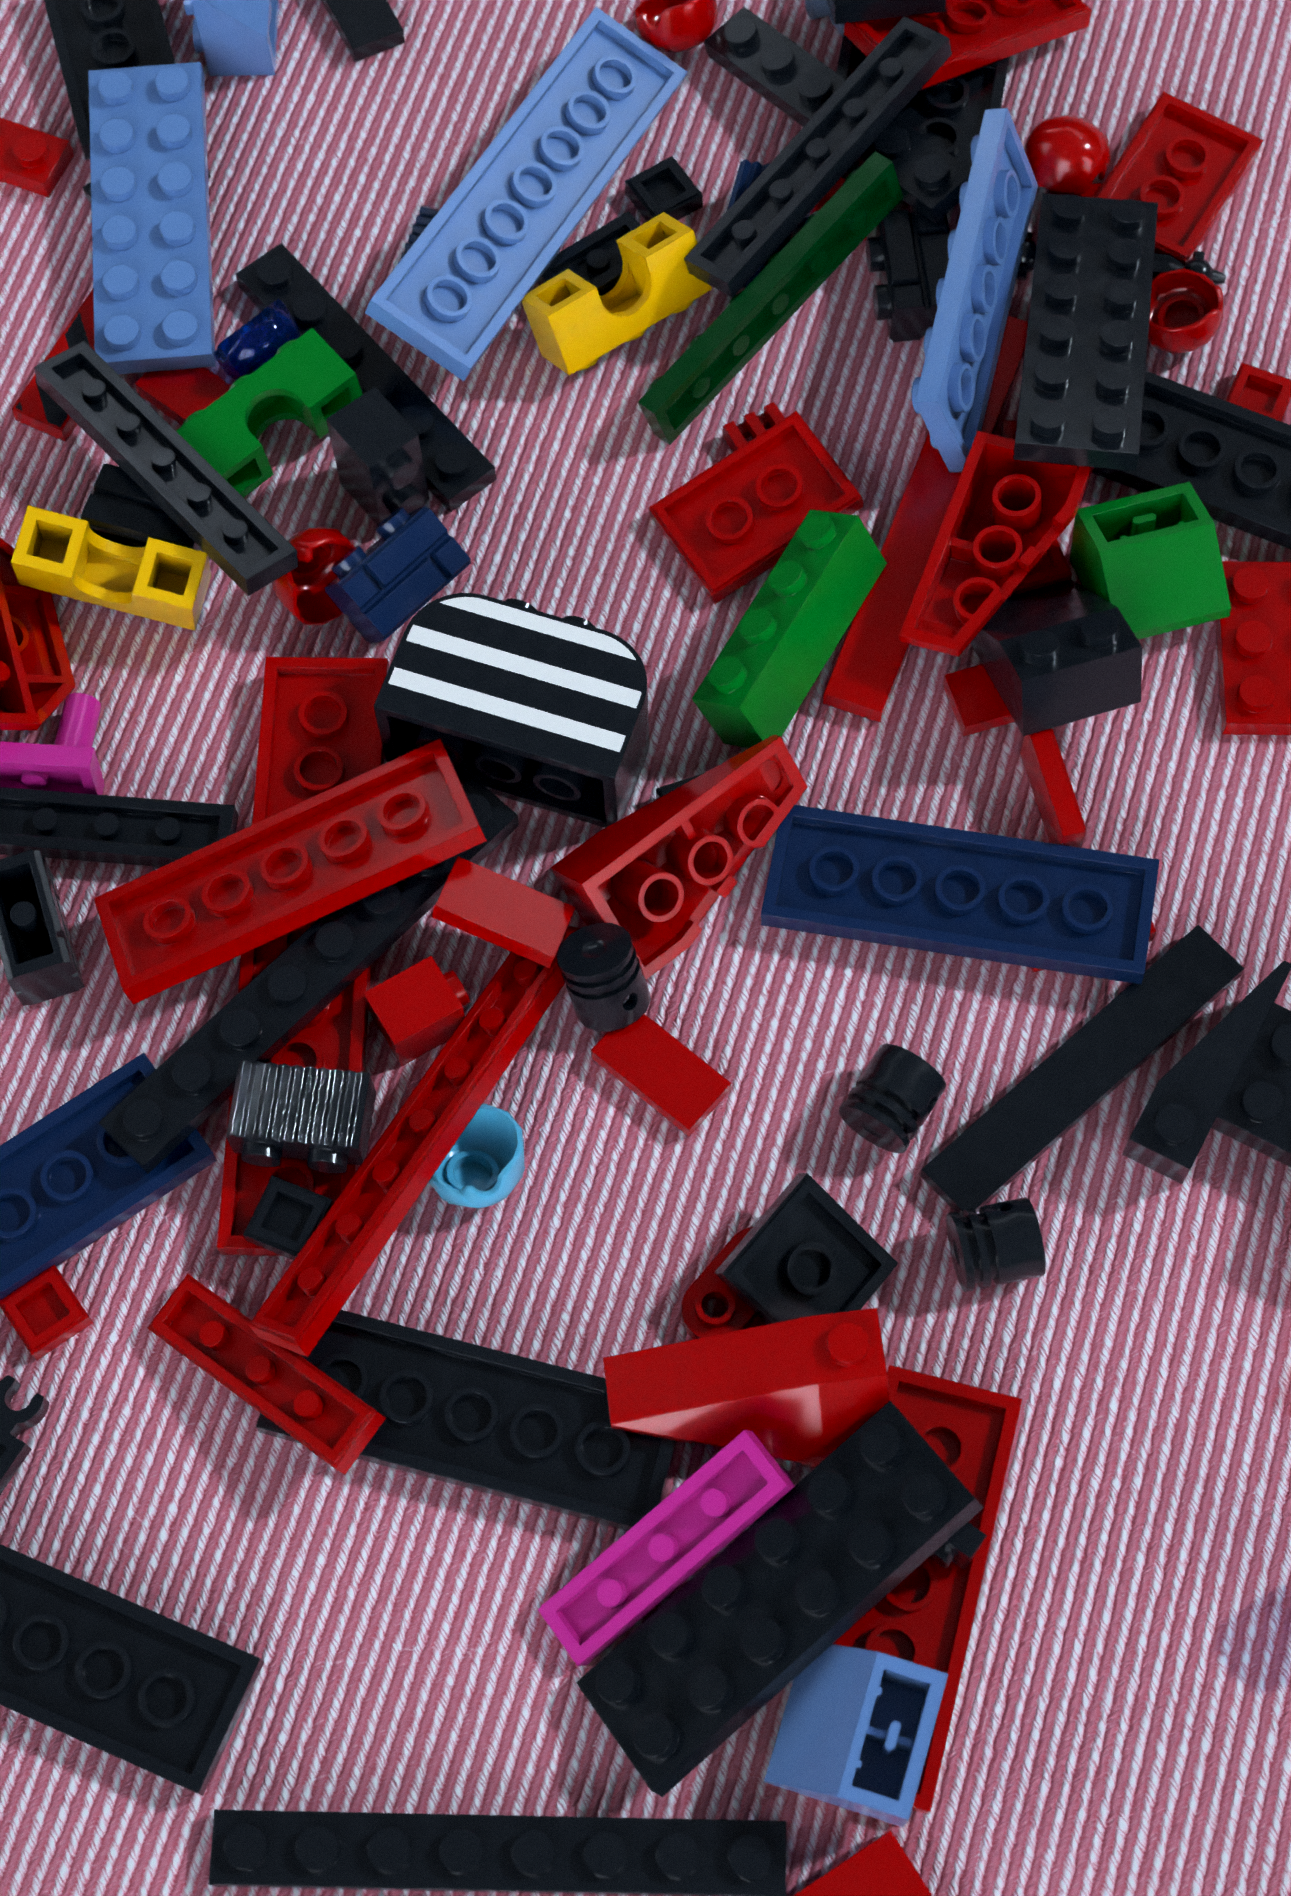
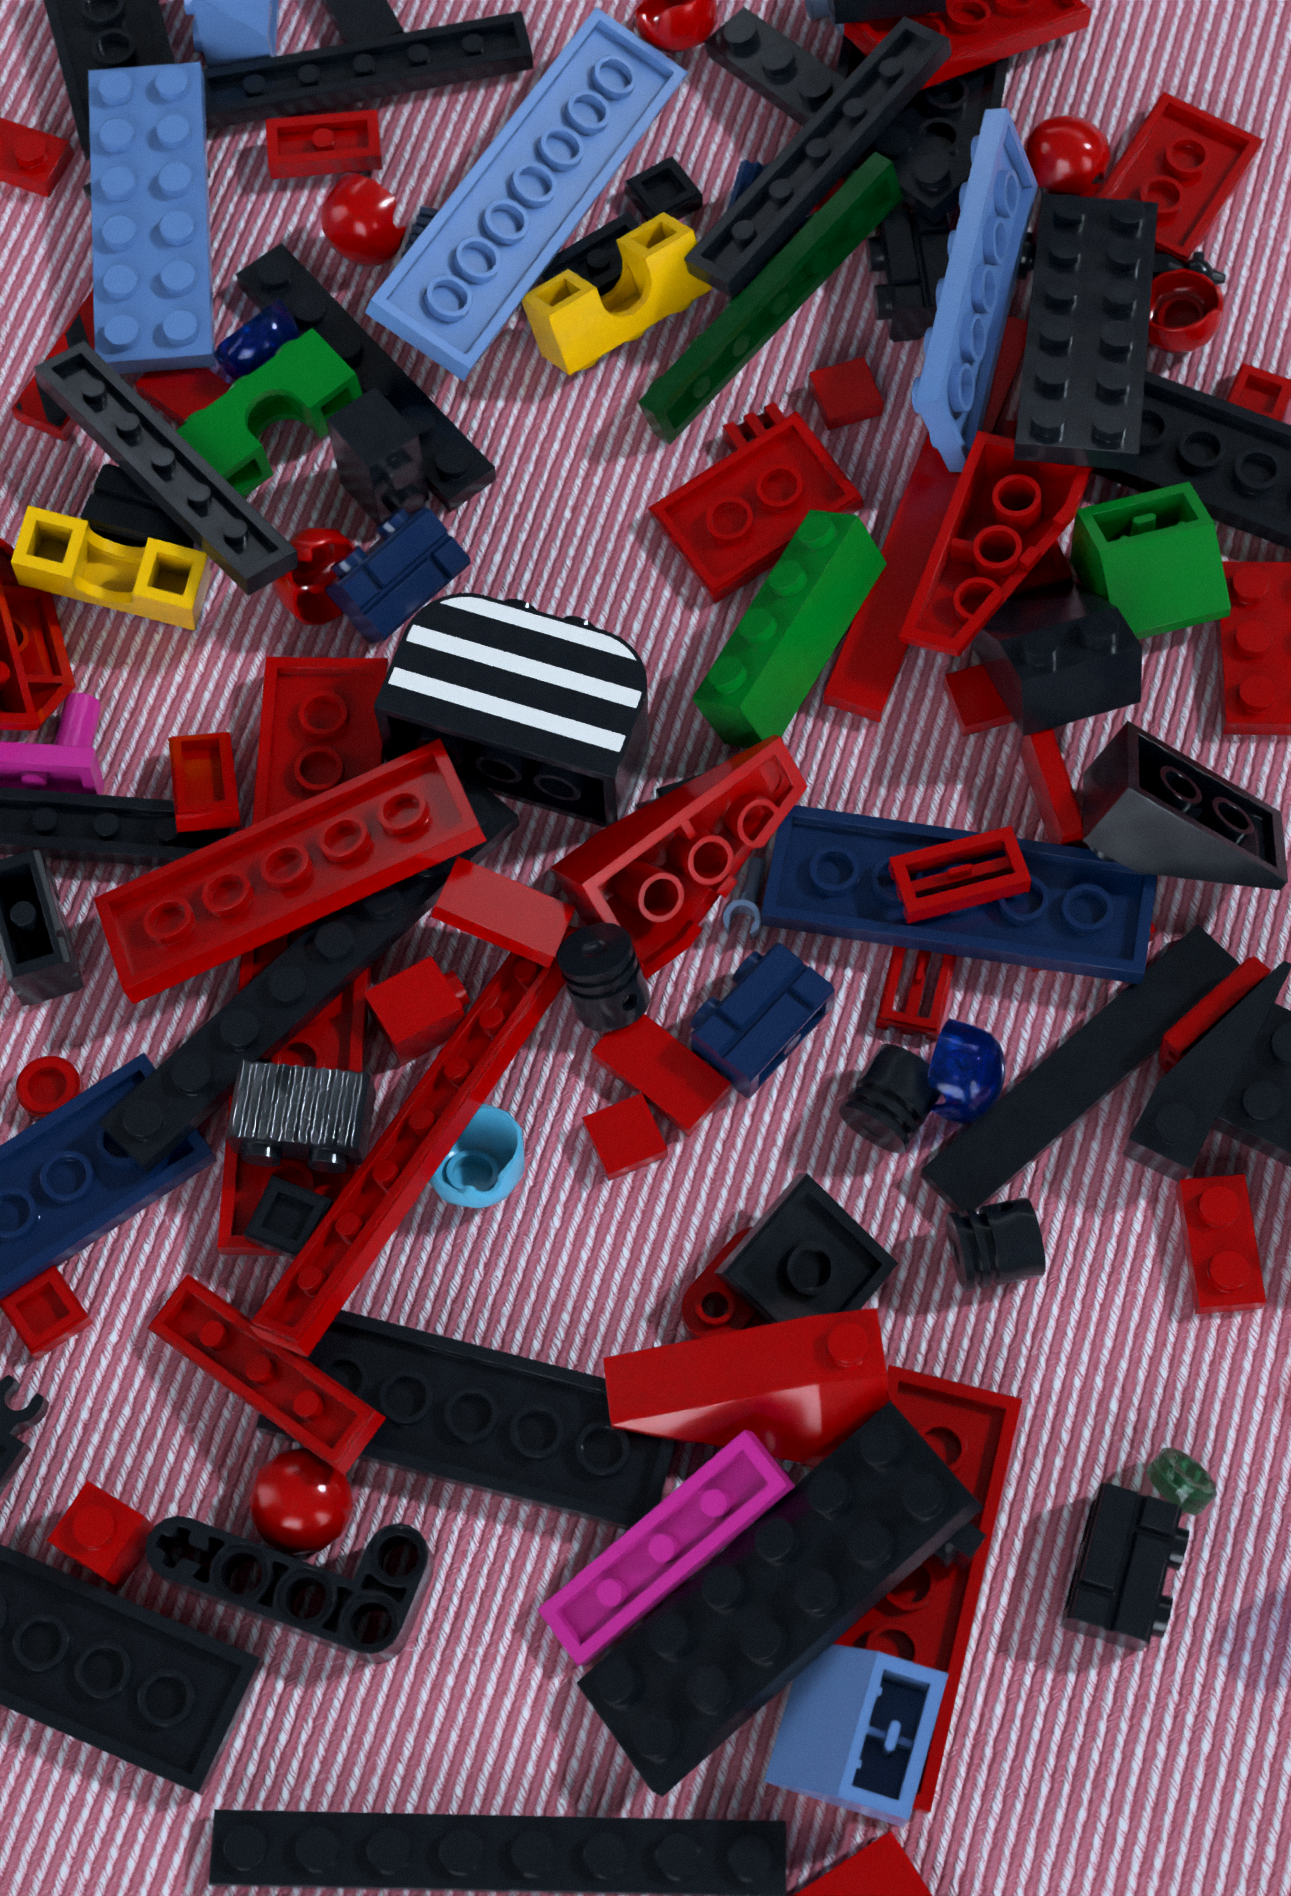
none -> red tile [16,1056,85,1121]
none -> red brick [47,1480,155,1590]
none -> black beam [145,1516,435,1664]
none -> red tile [168,732,241,833]
none -> black plate [203,11,534,130]
none -> red hair [249,1447,353,1555]
none -> red plate [265,109,383,179]
none -> red hair [321,173,406,266]
none -> red tile [582,1093,668,1181]
none -> dark blue brick [690,942,835,1099]
none -> sand blue hand [723,857,766,940]
none -> red tile [808,356,884,431]
none -> red tile [875,946,957,1042]
none -> red tile [888,826,1032,924]
none -> clear blue hair [927,1019,1006,1125]
none -> black brick [1060,1483,1189,1652]
none -> black slope [1083,721,1288,890]
none -> clear green tile [1146,1448,1217,1515]
none -> red tile [1158,956,1271,1072]
none -> red plate [1175,1174,1267,1314]

